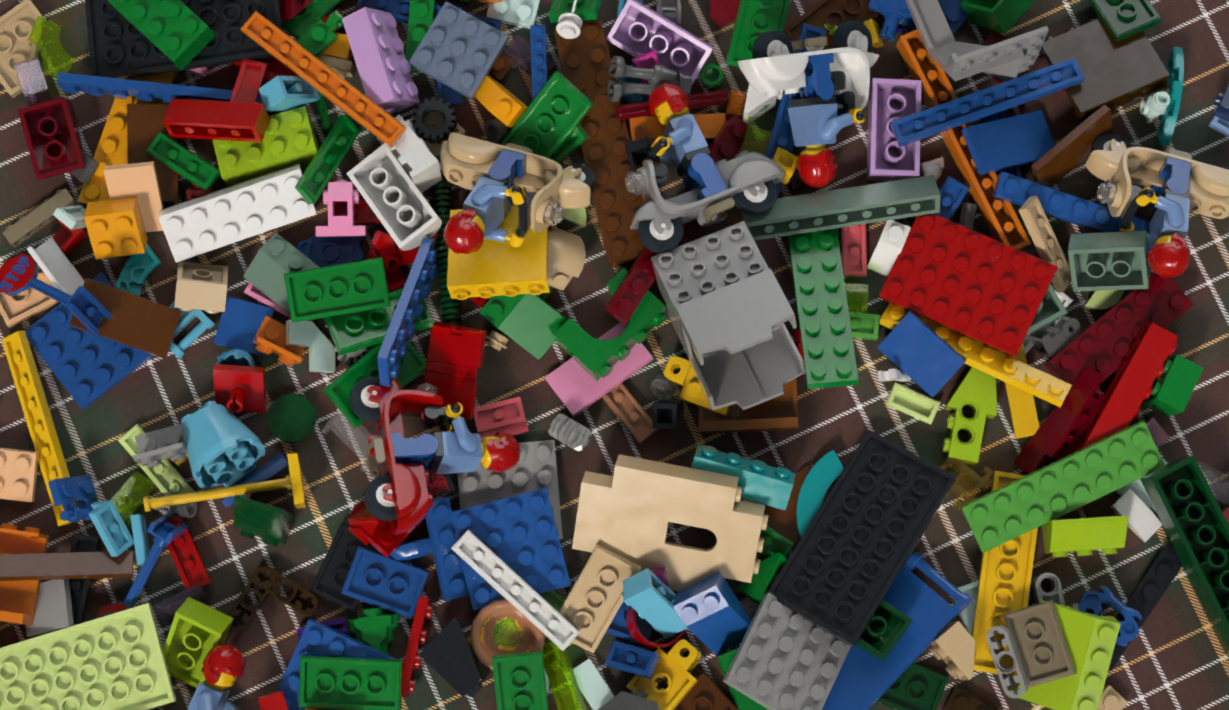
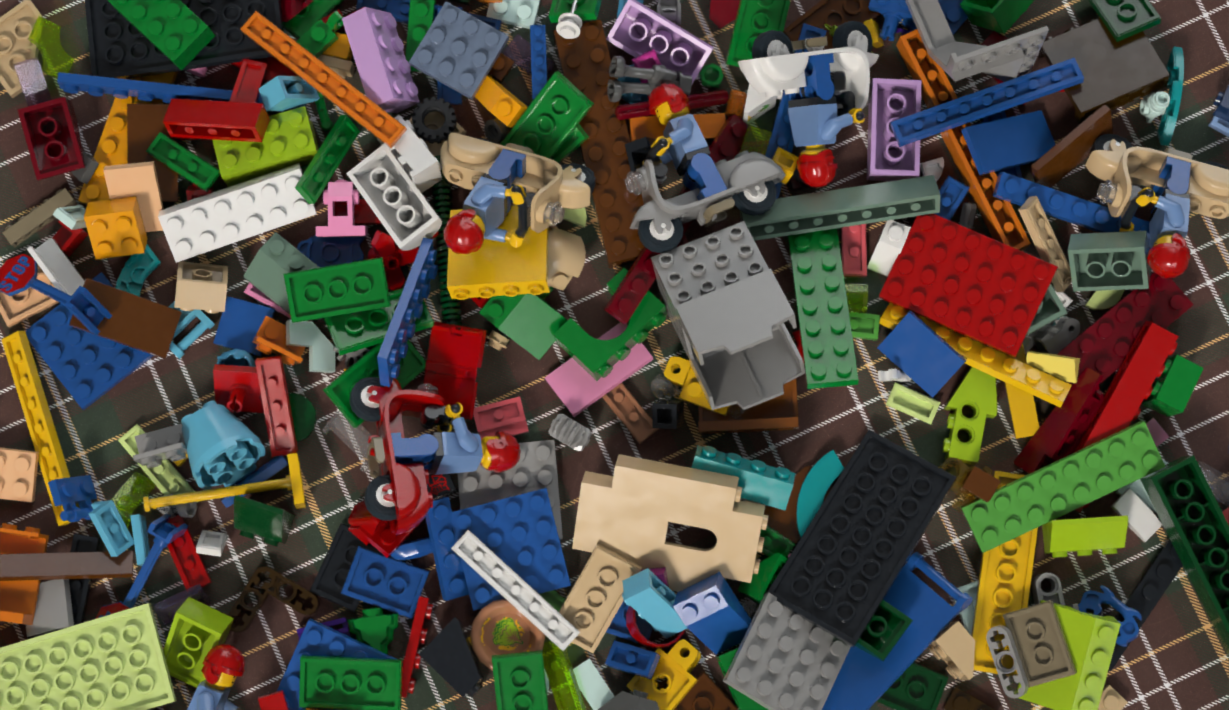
none -> white tile [196,530,227,557]
none -> plate [255,356,298,457]
none -> reddish brown panel [958,466,1001,502]
none -> light yellow slope [1026,351,1080,383]

